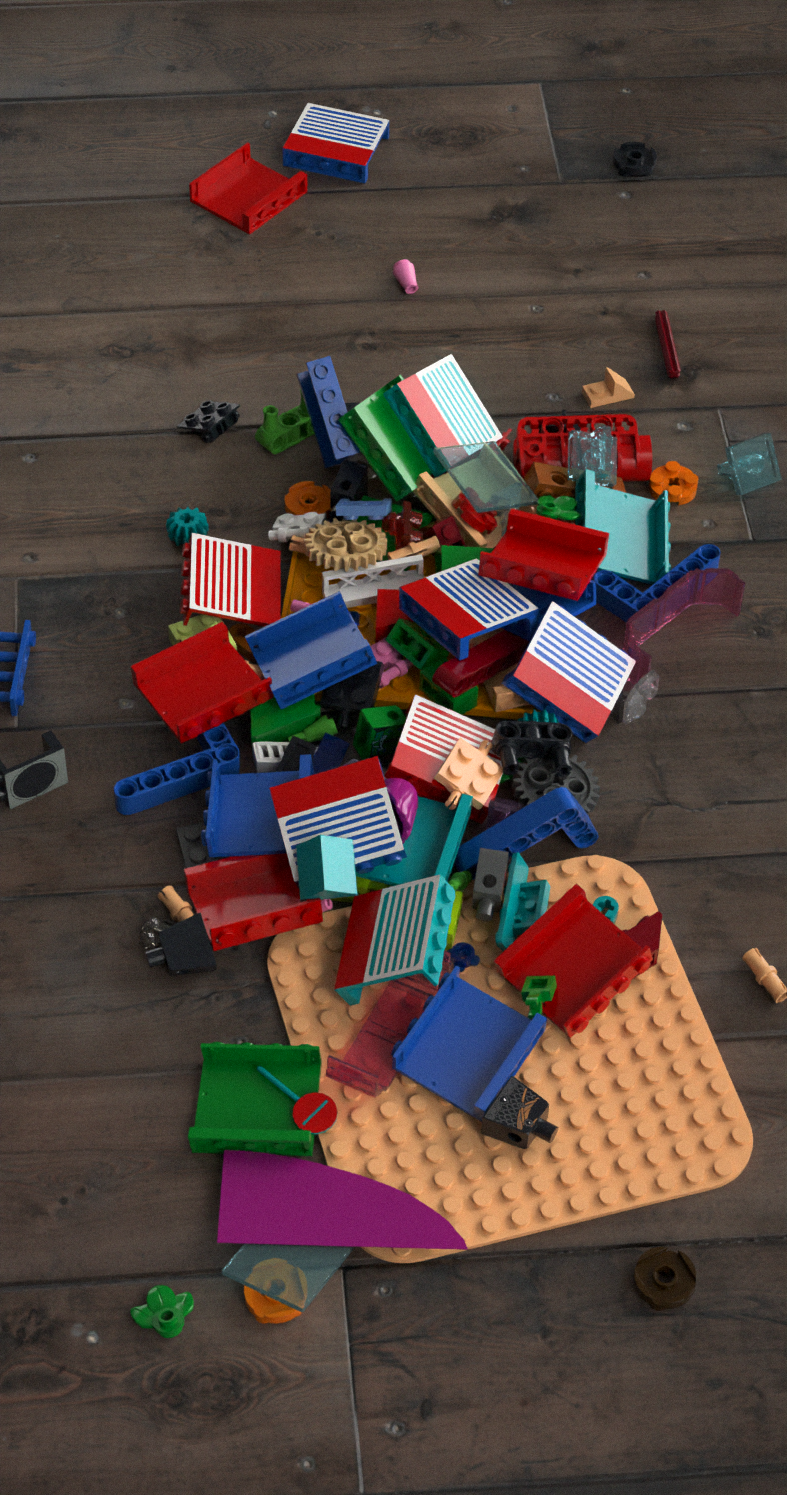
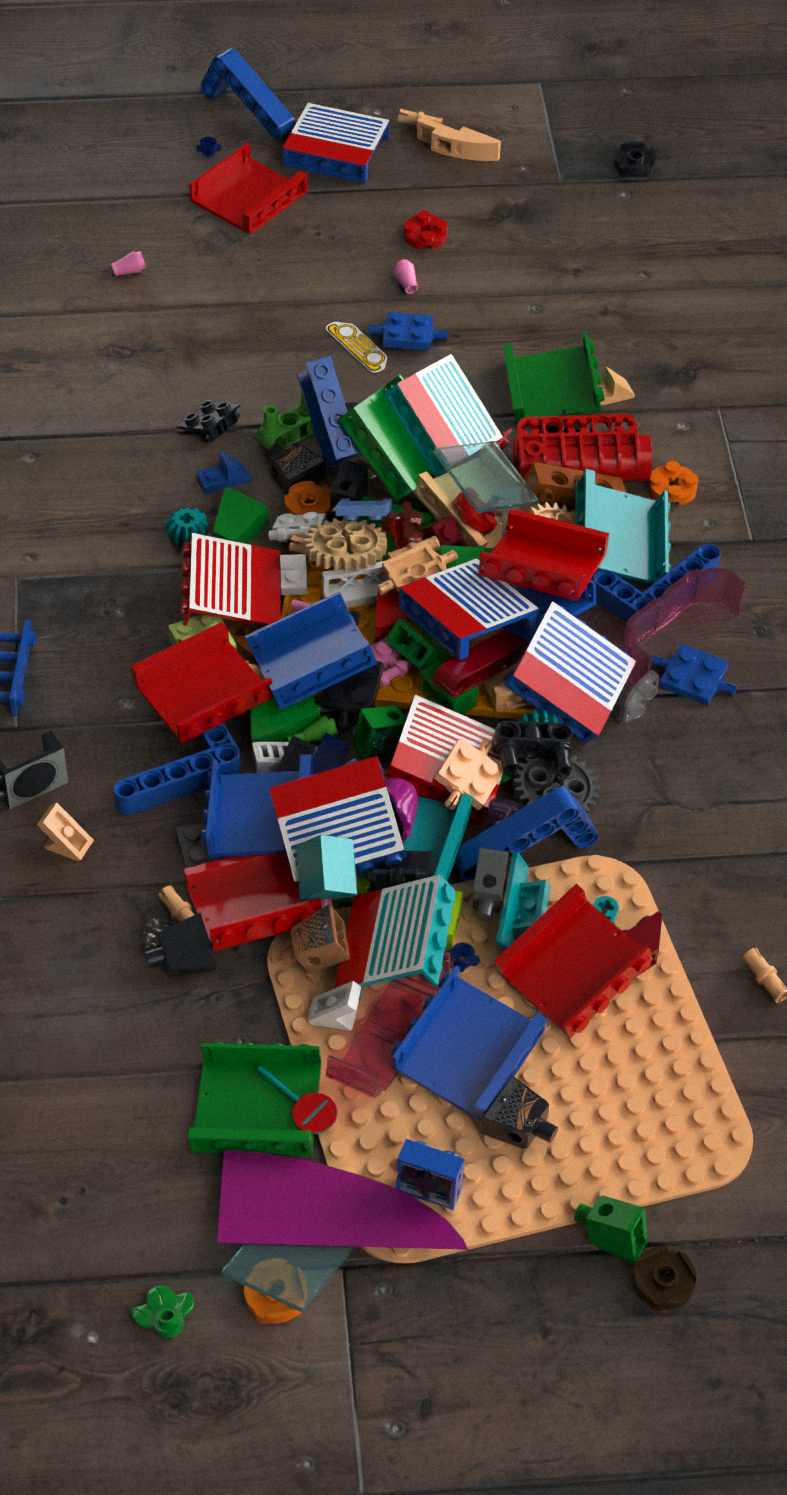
bright green piece [448,871,472,890] -> none
green plate [521,975,557,1018] -> none
green plate [536,495,581,520] -> none
clear light blue bracket [568,425,617,487] -> none
dark red axle [655,310,681,378] -> none
clear light blue bracket [717,433,782,495] -> none
none -> light nougat slope [37,803,94,861]
none -> bright pink cone [111,251,146,277]
none -> clear blue plate [196,136,222,157]
none -> blue slope [196,451,251,494]
none -> blue beam [200,48,296,140]
none -> green slope [213,486,269,544]
none -> black torso [269,443,326,495]
none -> white slope [280,554,307,595]
none -> medium nougat torso [281,904,350,973]
none -> white slope [307,981,361,1031]
none -> sticker [326,322,387,373]
none -> blue plate [368,312,448,351]
none -> black hinge [368,851,432,892]
none -> light nougat plate [377,542,458,595]
none -> blue piece [396,1139,465,1210]
none -> light nougat pin [398,109,442,128]
none -> red plate [403,210,448,249]
none -> light nougat slope [417,117,501,161]
none -> green panel [503,330,605,426]
none -> green torso [574,1195,648,1265]
none -> blue plate [651,644,738,706]

